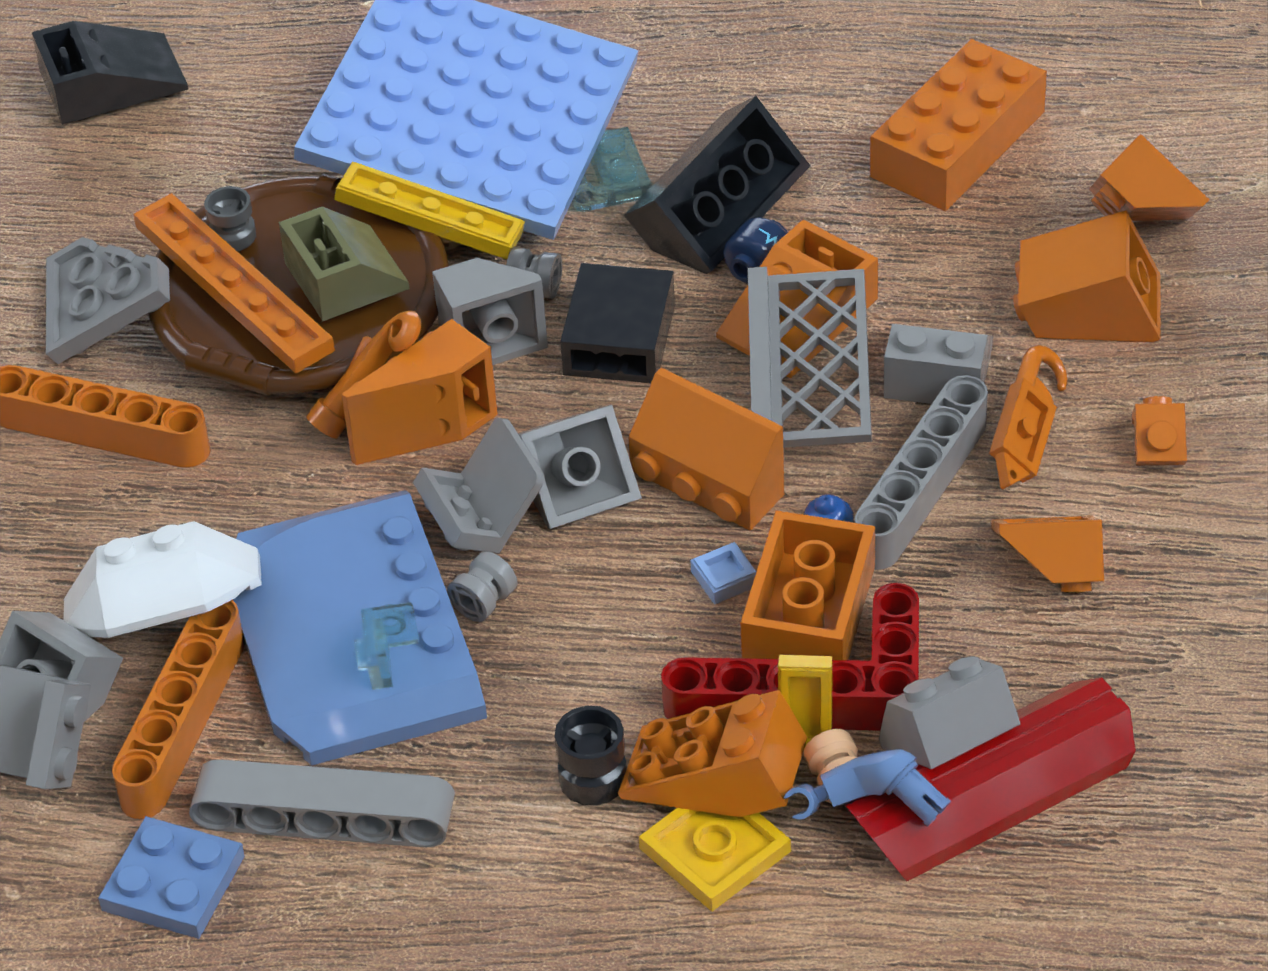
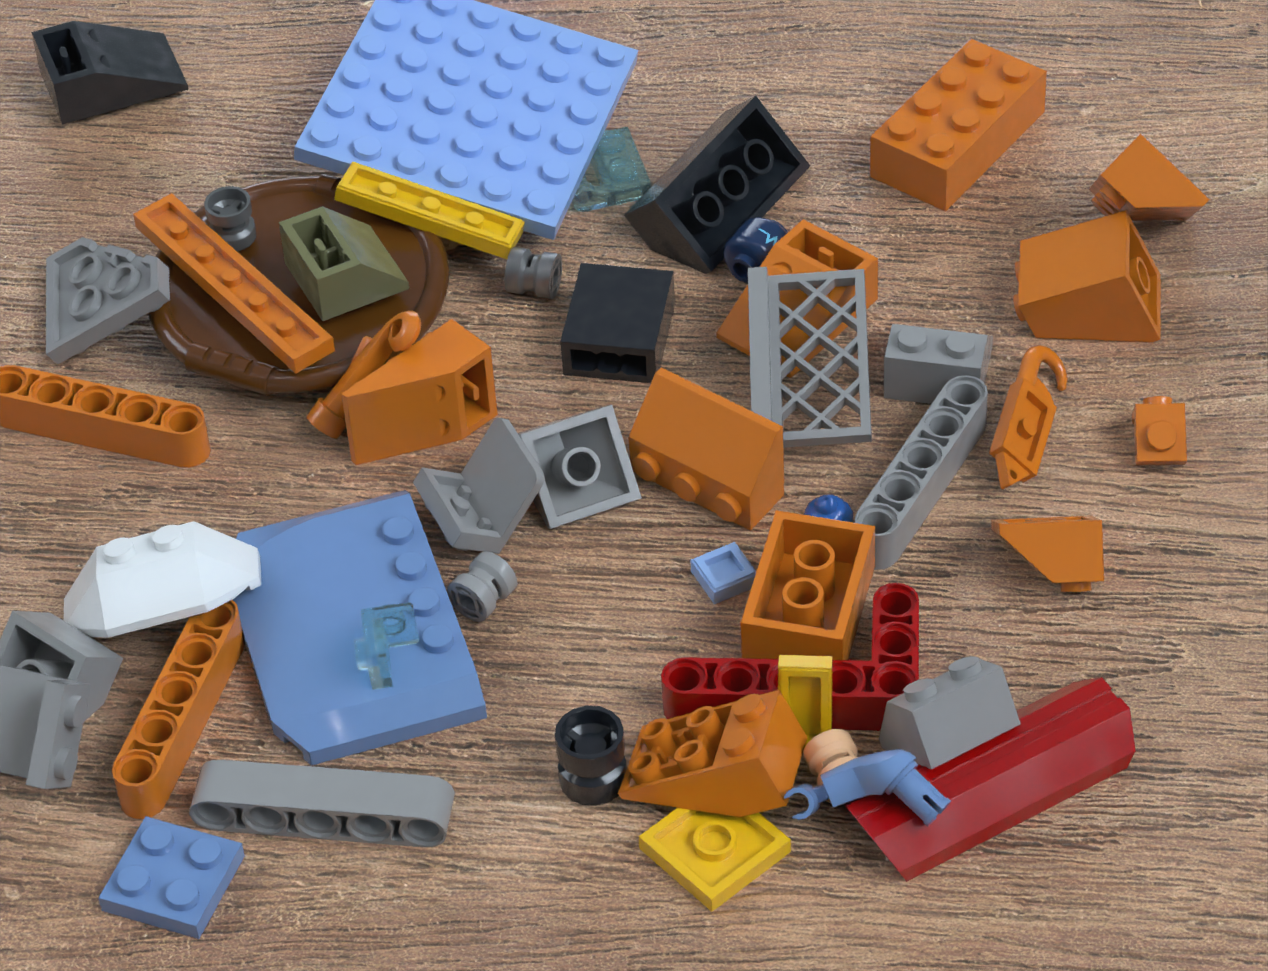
light grey slope [432,258,548,365] -> none

